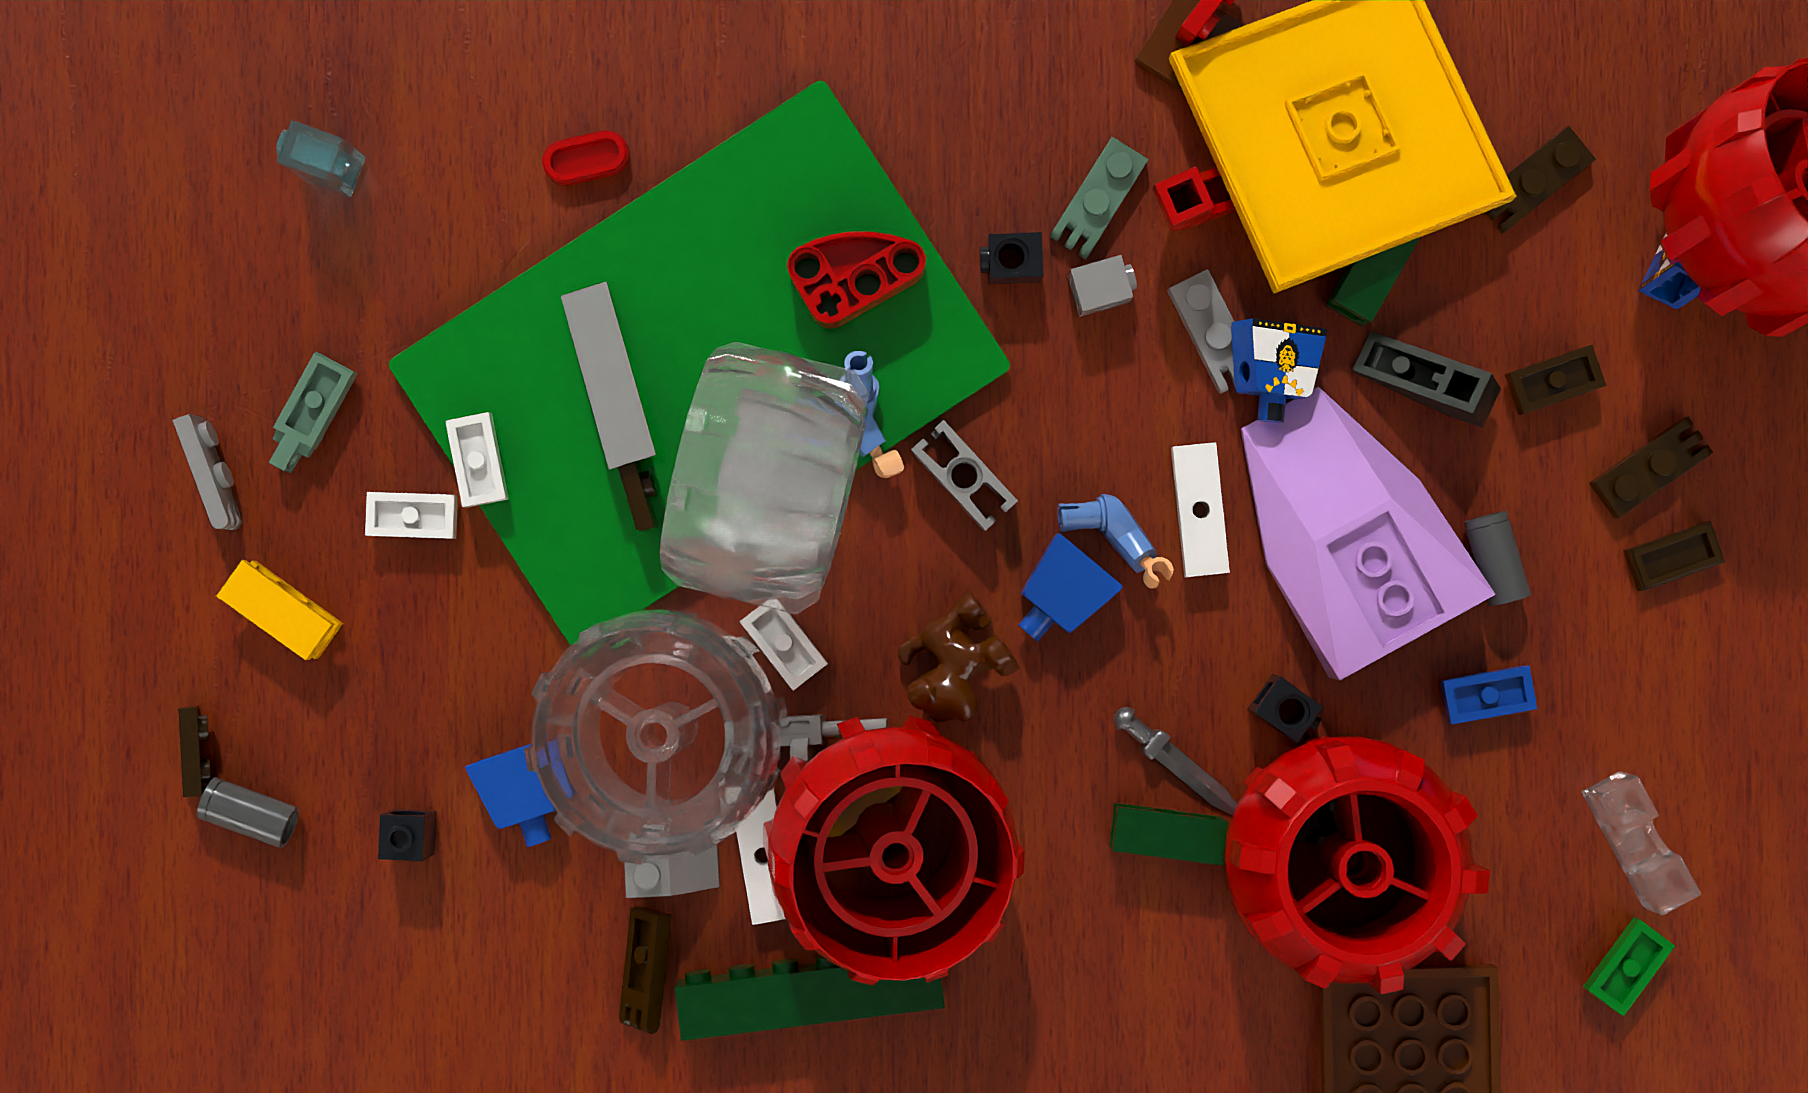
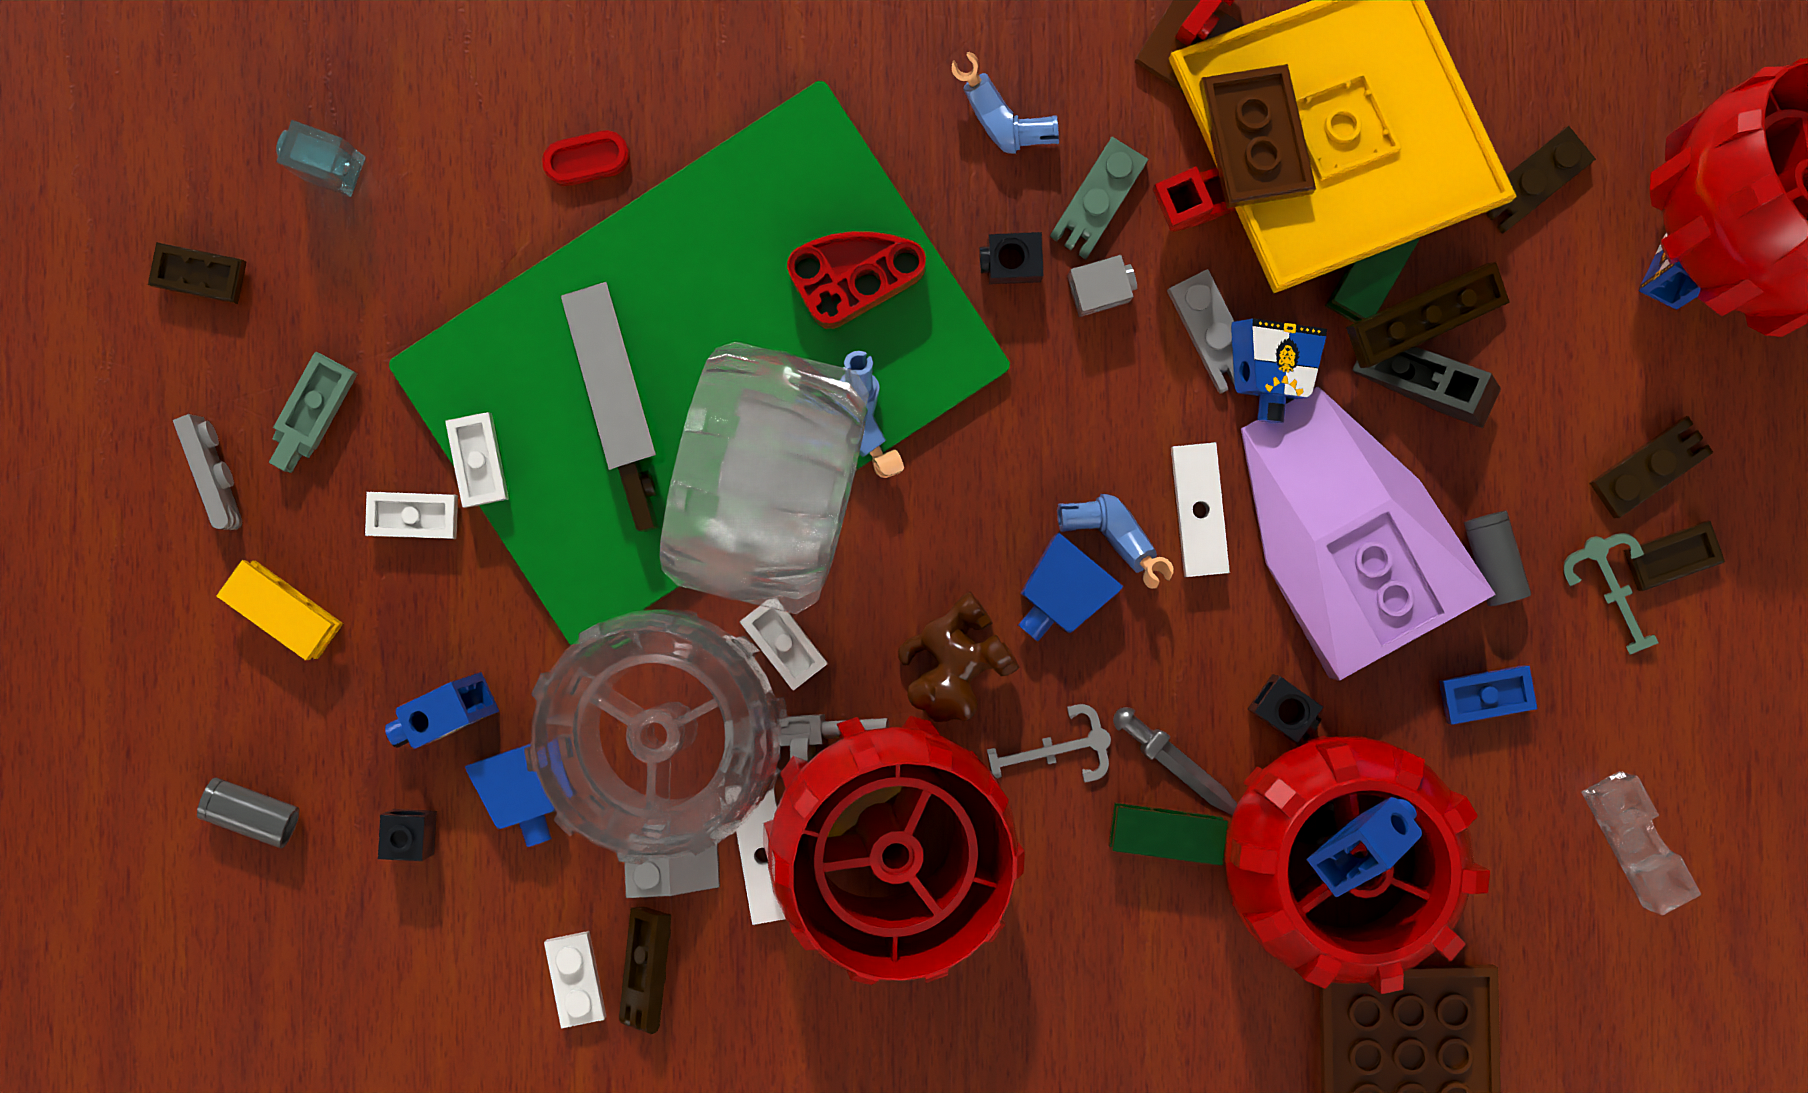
dark brown plate [178,706,211,797] -> none
dark green brick [675,955,945,1041] -> none
light grey piece [911,420,1018,532] -> none
dark brown plate [1505,345,1607,415] -> none
green plate [1583,917,1675,1017] -> none
none -> dark brown plate [148,242,247,304]
none -> blue torso [385,672,499,749]
none -> white plate [544,931,607,1028]
none -> medium blue arm [952,52,1059,154]
none -> light grey piece [987,704,1111,783]
none -> reddish brown tile [1199,64,1316,208]
none -> blue torso [1306,797,1422,897]
none -> dark brown tile [1346,262,1510,368]
none -> sand green piece [1563,533,1659,655]

